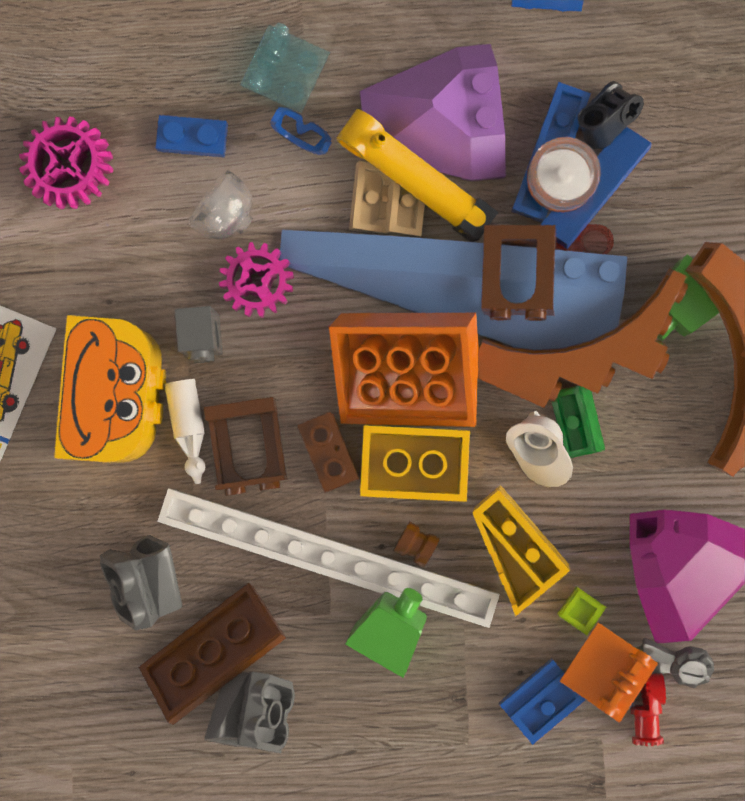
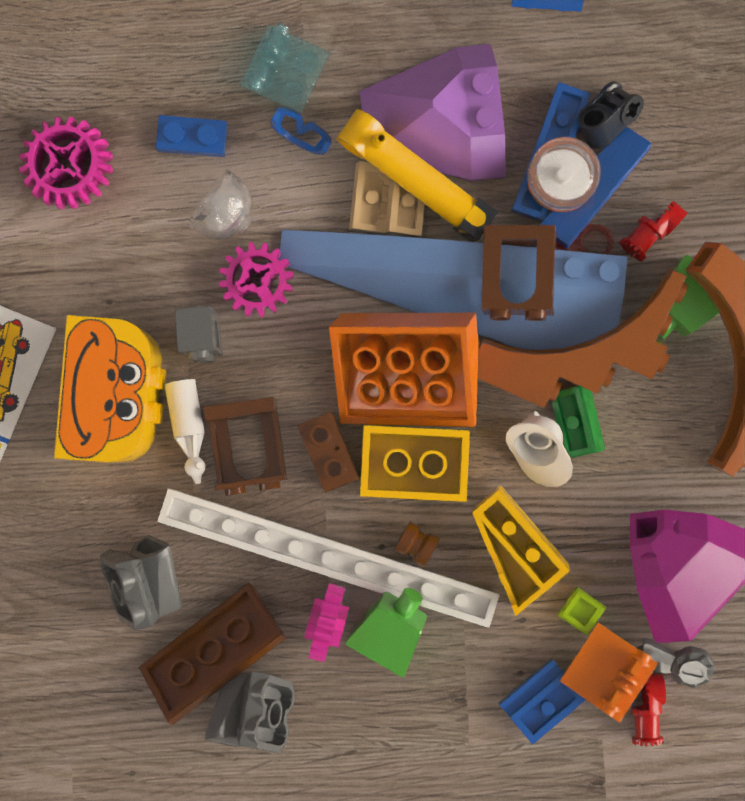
none -> dark pink gear [304,583,349,662]
none -> red connector [619,200,688,262]

